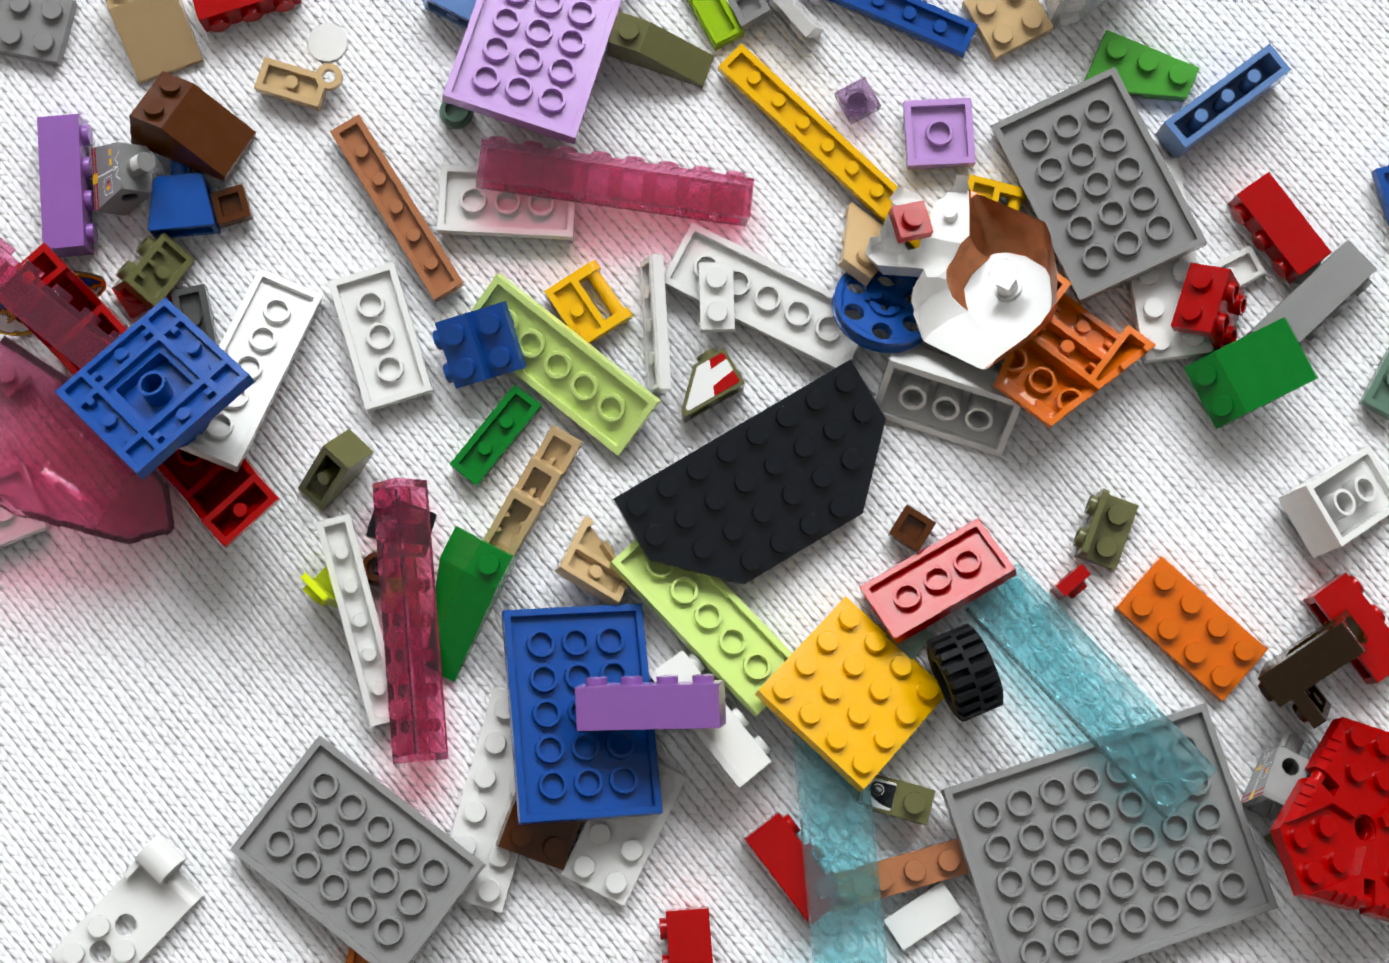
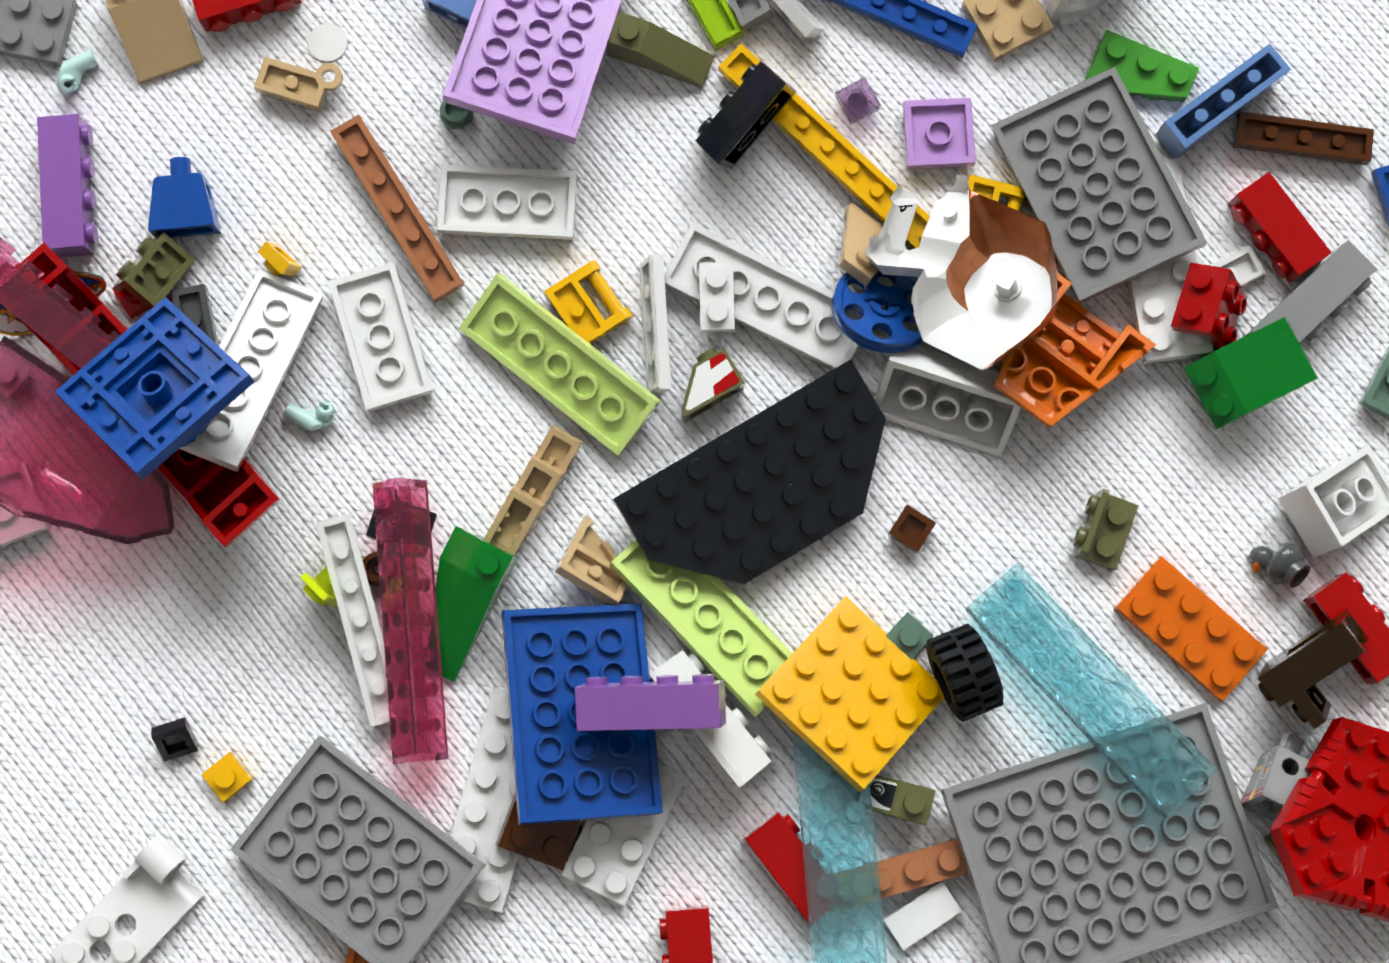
light grey torso [91,142,156,216] -> none
reddish brown slope [129,71,256,181] -> none
reddish brown plate [210,184,254,228] -> none
olive slope [298,429,374,511] -> none
blue plate [433,301,527,389] -> none
green plate [449,384,542,487] -> none
clear pink brick [476,136,754,227] -> none
plate [859,518,1017,645] -> none
plate [888,200,934,243] -> none
red plate [1050,564,1091,600] -> none
none -> light aqua arm [57,50,98,94]
none -> black plate [151,717,198,762]
none -> yellow plate [202,752,254,802]
none -> yellow plate [257,242,302,277]
none -> light aqua arm [283,401,335,431]
none -> black slope [695,61,797,170]
none -> reddish brown plate [1233,111,1374,165]
none -> dark grey animal [1249,543,1310,588]

